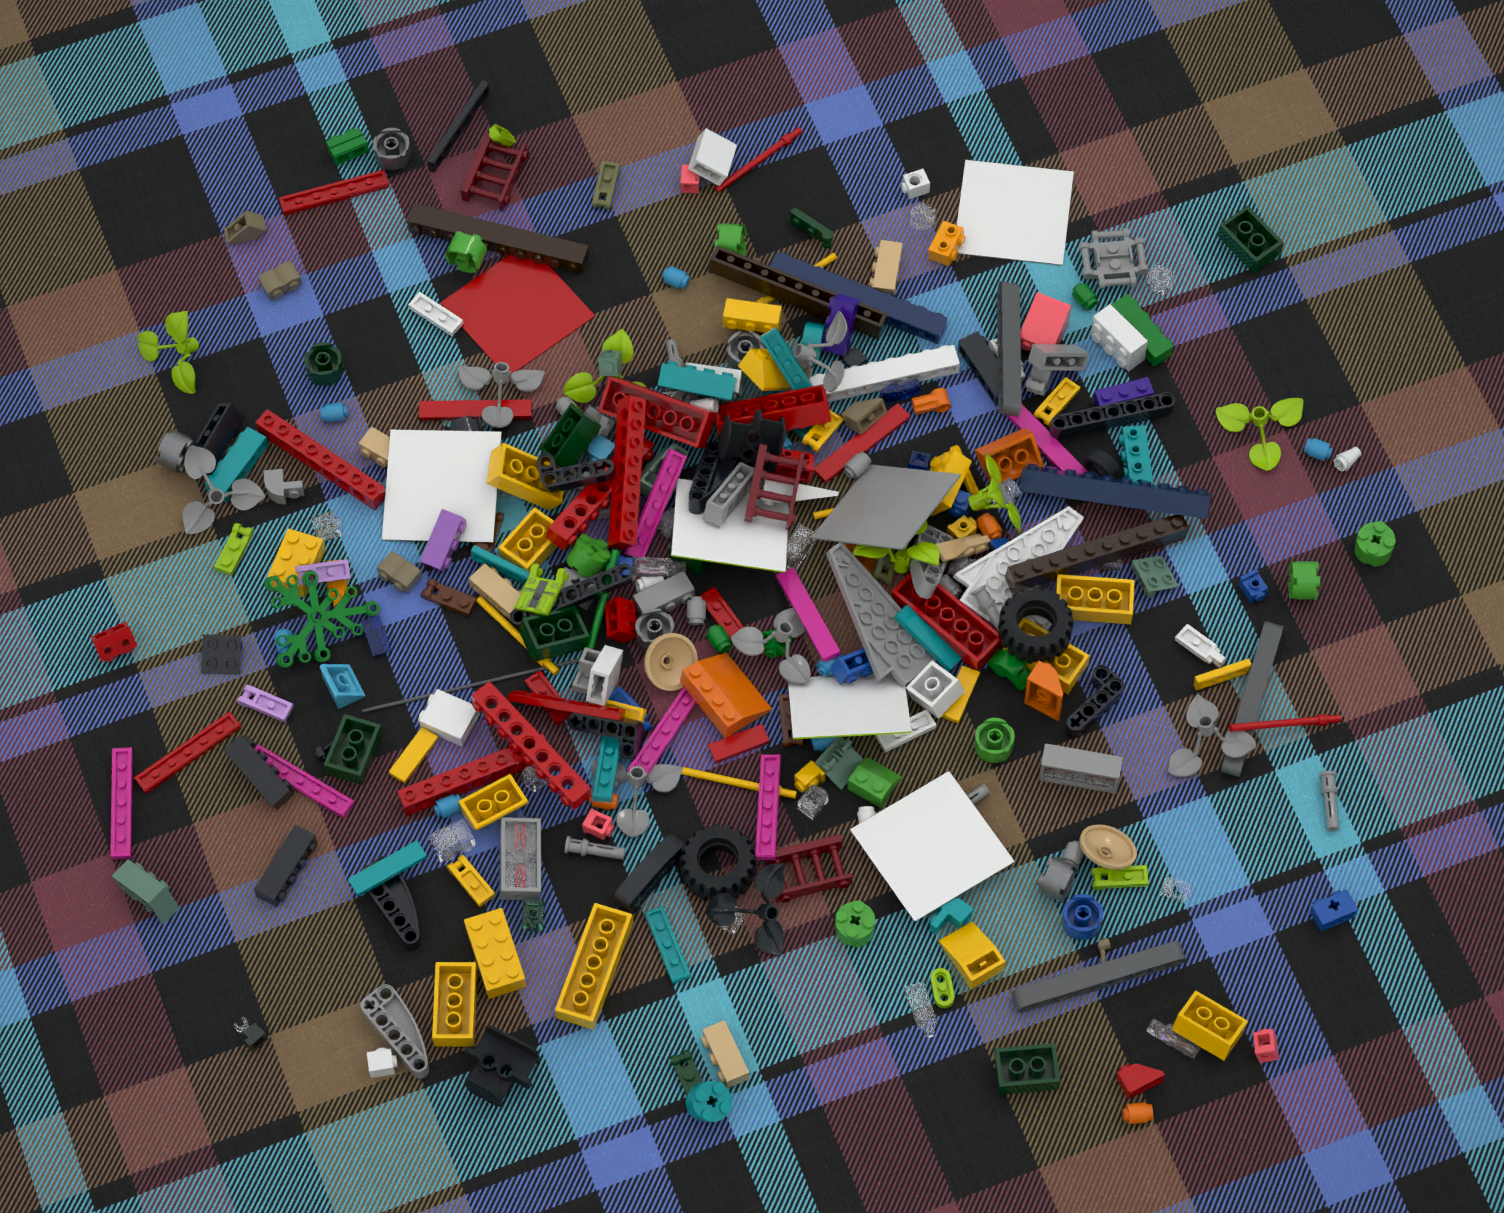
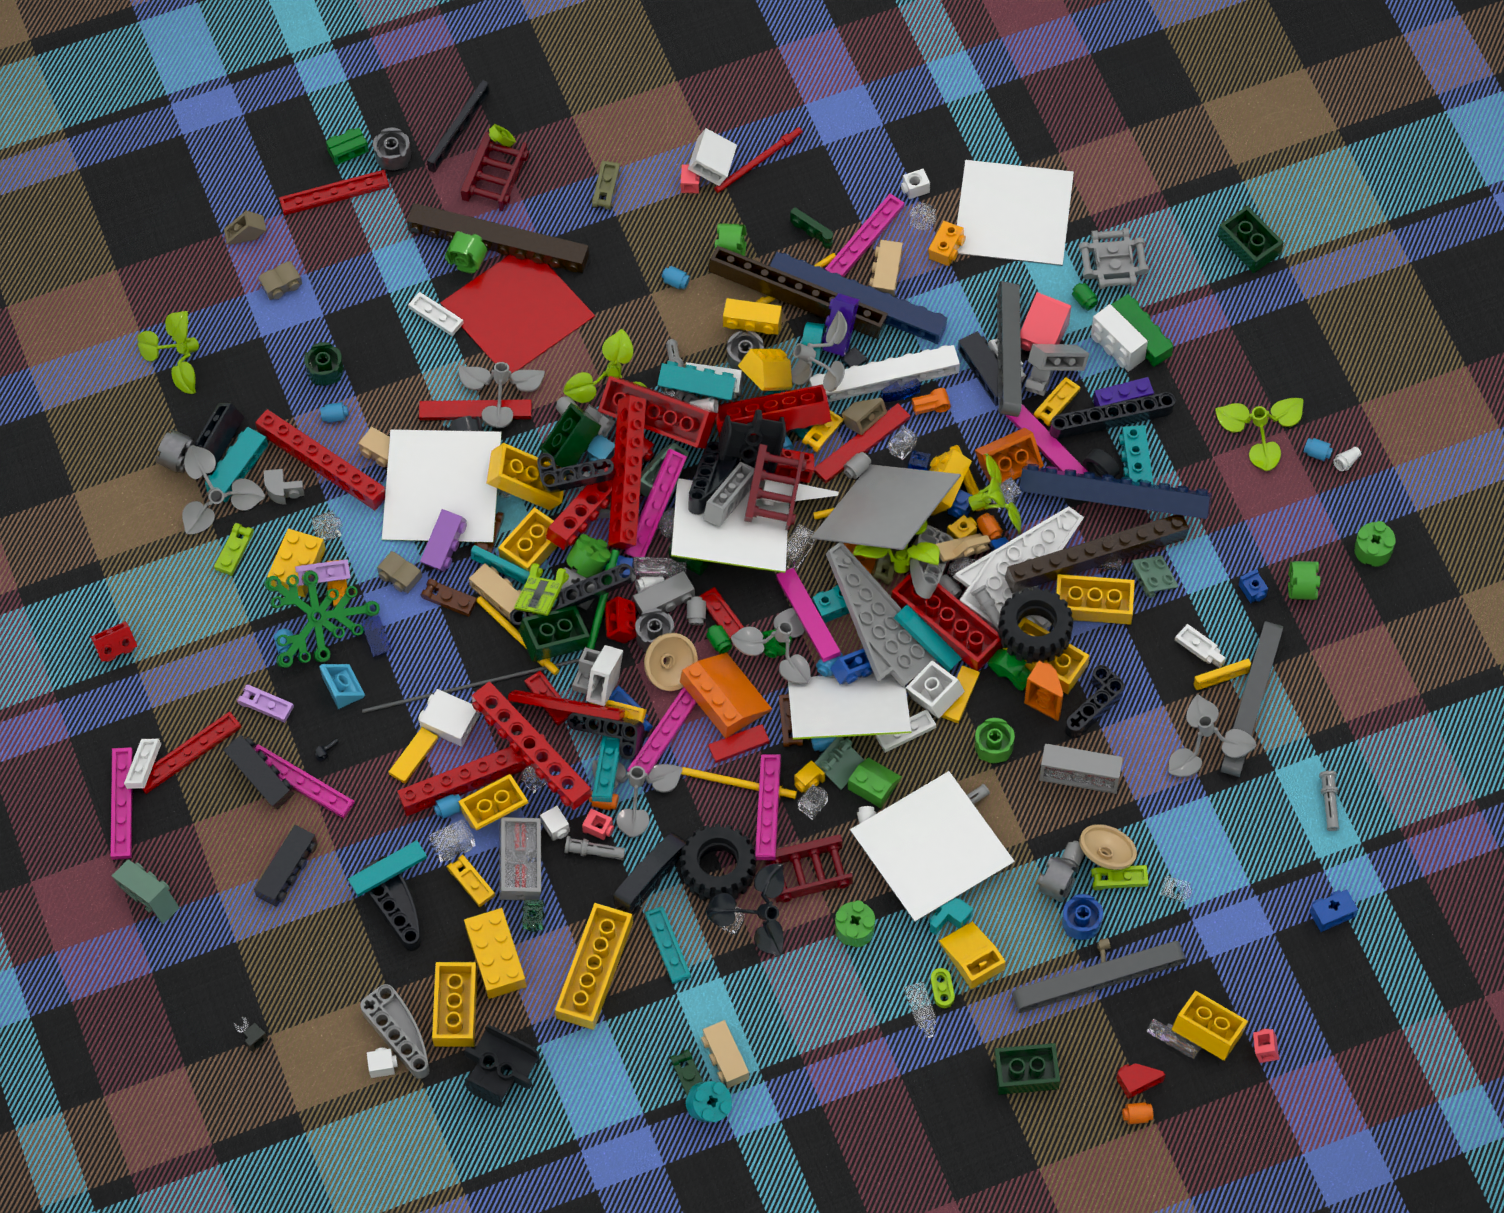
black hinge [201,634,243,674] -> none
dark green brick [324,714,383,785] -> none
sand green brick [598,350,623,376] -> none
teal tile [760,327,813,390] -> none
clear brick [1145,263,1175,296] -> none
red bar [1229,714,1341,732] -> none
none -> white plate [124,739,161,789]
none -> white brick [540,806,570,841]
none -> teal brick [812,585,849,623]
none -> dark pink plate [825,194,905,277]
none -> clear brick [888,425,918,460]

